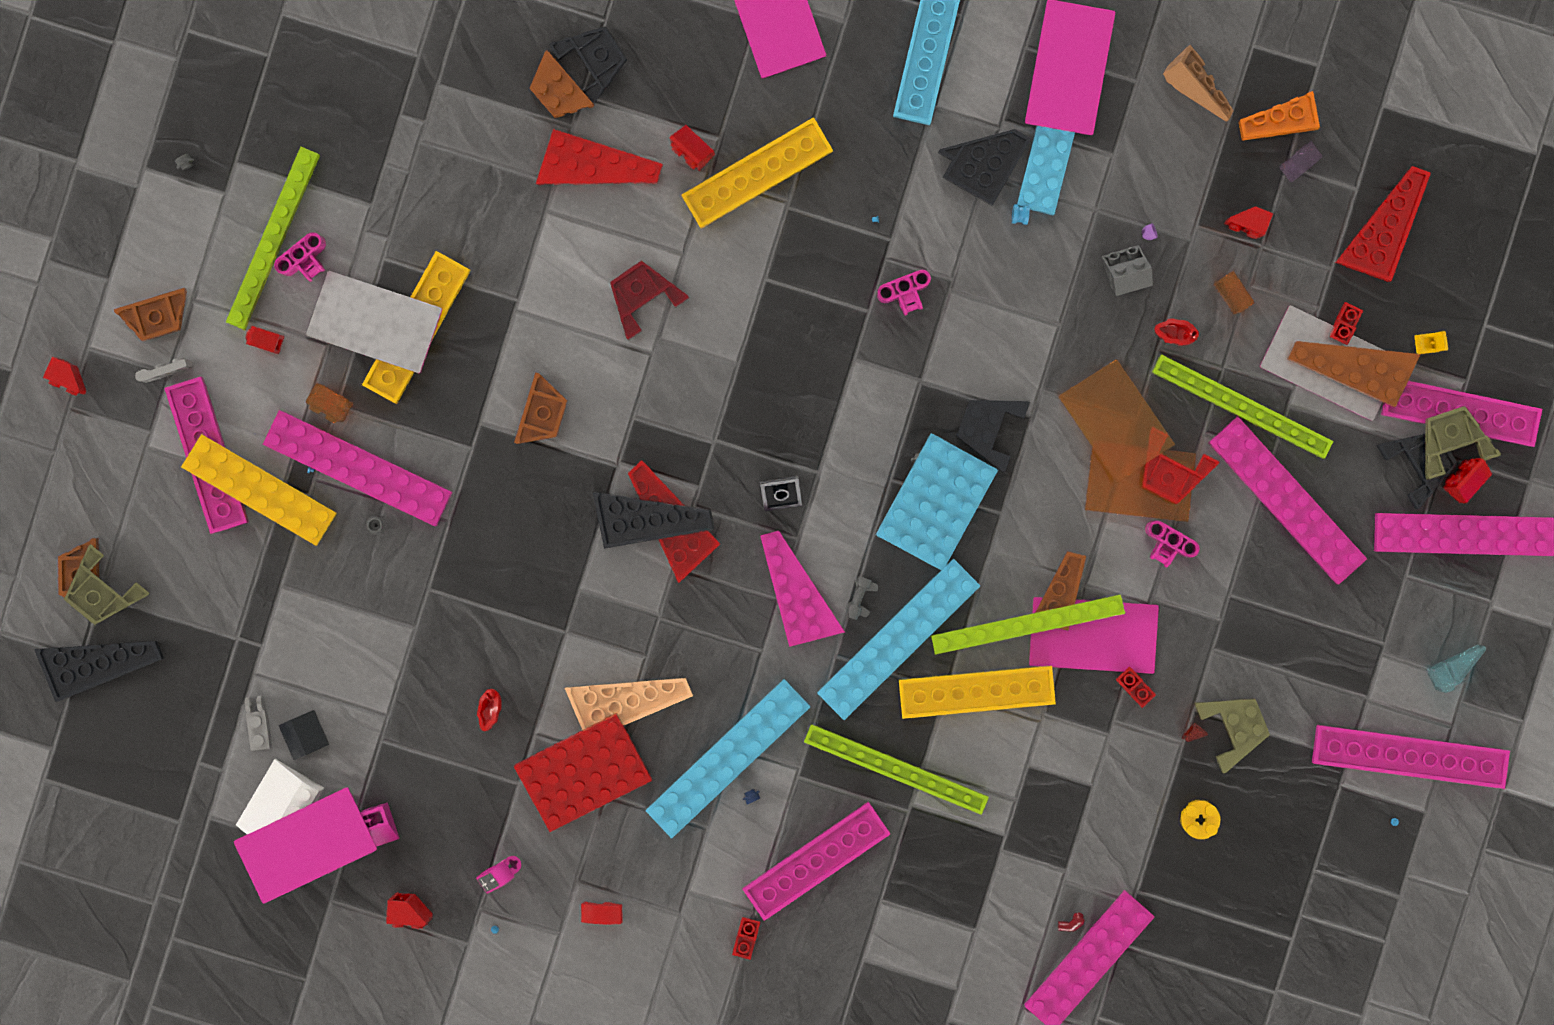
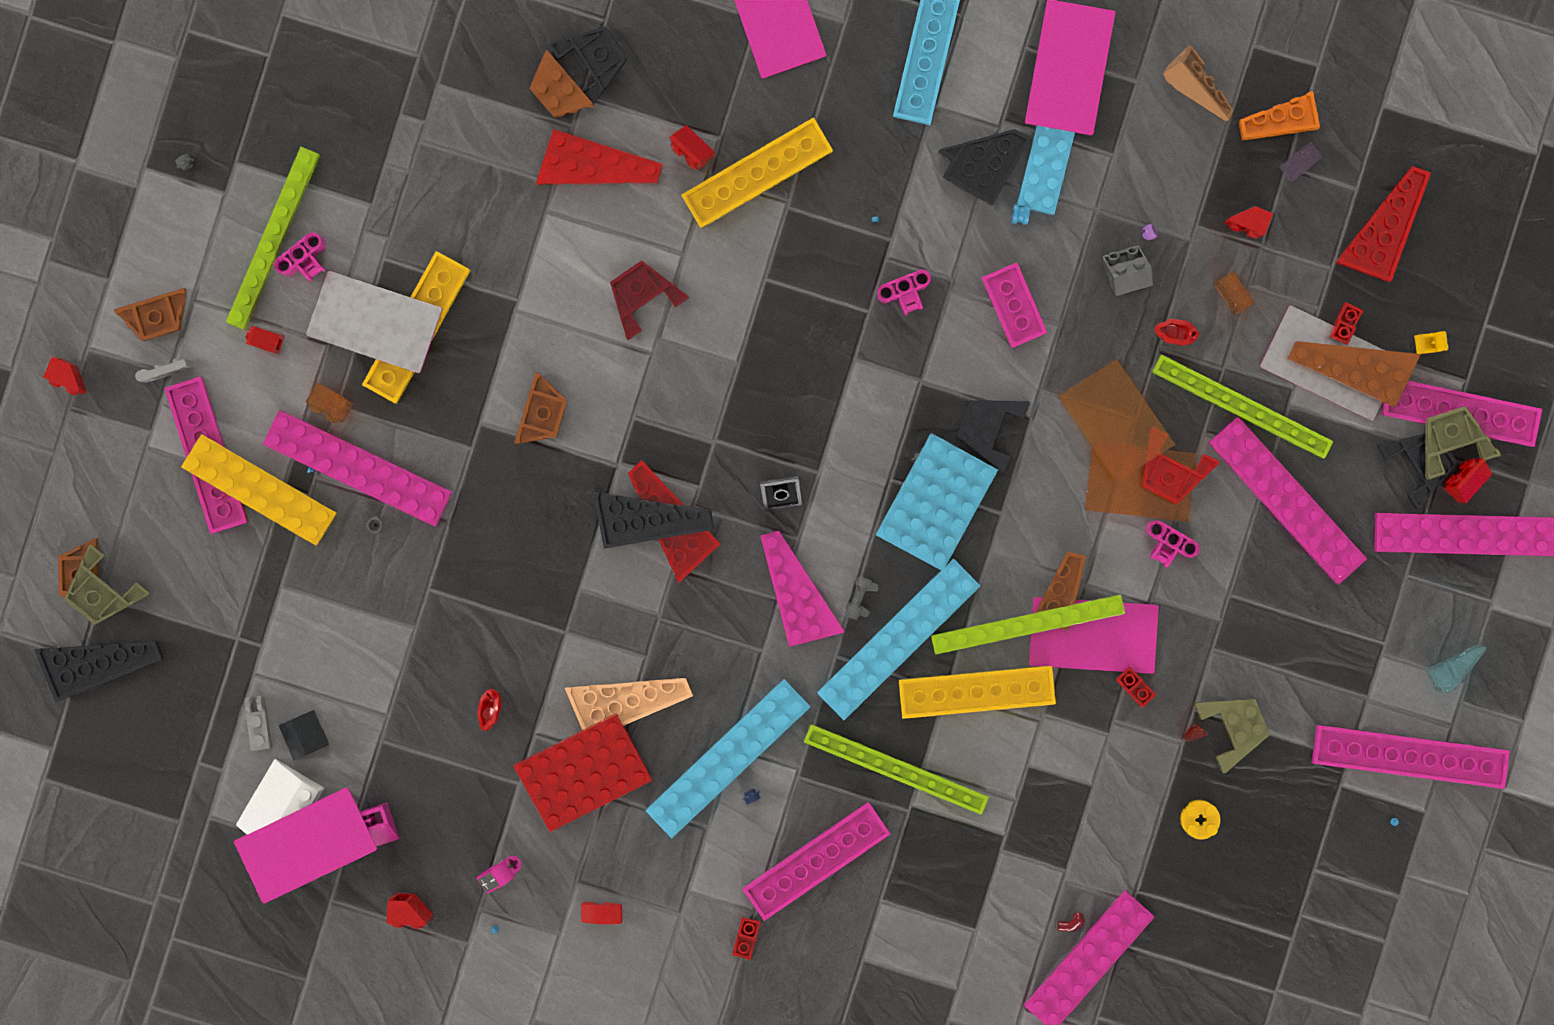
none -> dark pink plate [981,262,1047,349]

